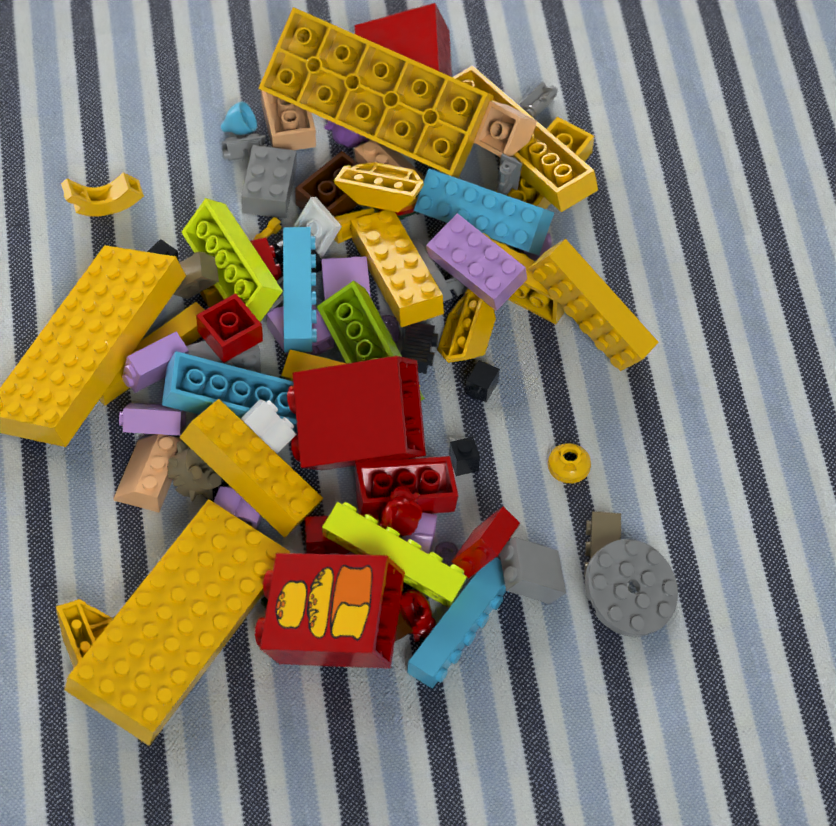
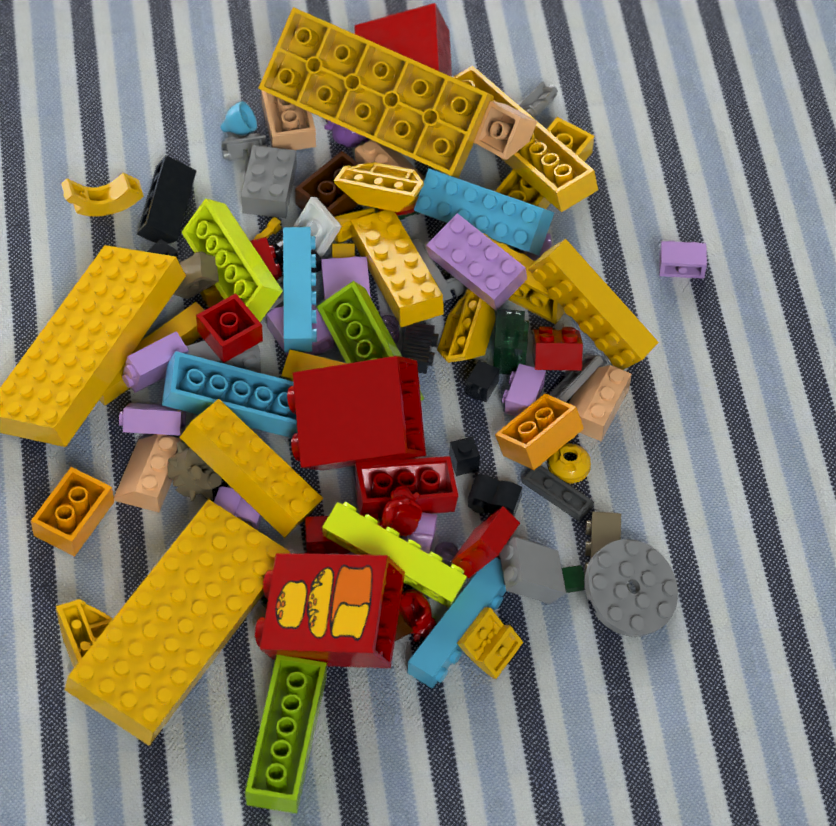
white brick [241,399,296,454] -> none
light grey hinge [497,153,522,195] -> none
none -> light orange brick [31,467,114,557]
none -> black brick [137,155,197,244]
none -> lime brick [245,655,327,814]
none -> yellow tile [332,244,355,258]
none -> yellow slope [457,607,524,679]
none -> black brick [468,474,522,517]
none -> clear green brick [493,309,529,375]
none -> light orange brick [495,393,584,470]
none -> lavender brick [502,363,546,416]
none -> dark grey tile [522,466,594,522]
none -> red brick [532,327,583,371]
none -> light grey tile [549,355,604,402]
none -> dark green tile [562,565,585,593]
none -> light nougat slope [569,365,632,441]
none -> lavender brick [659,241,707,278]

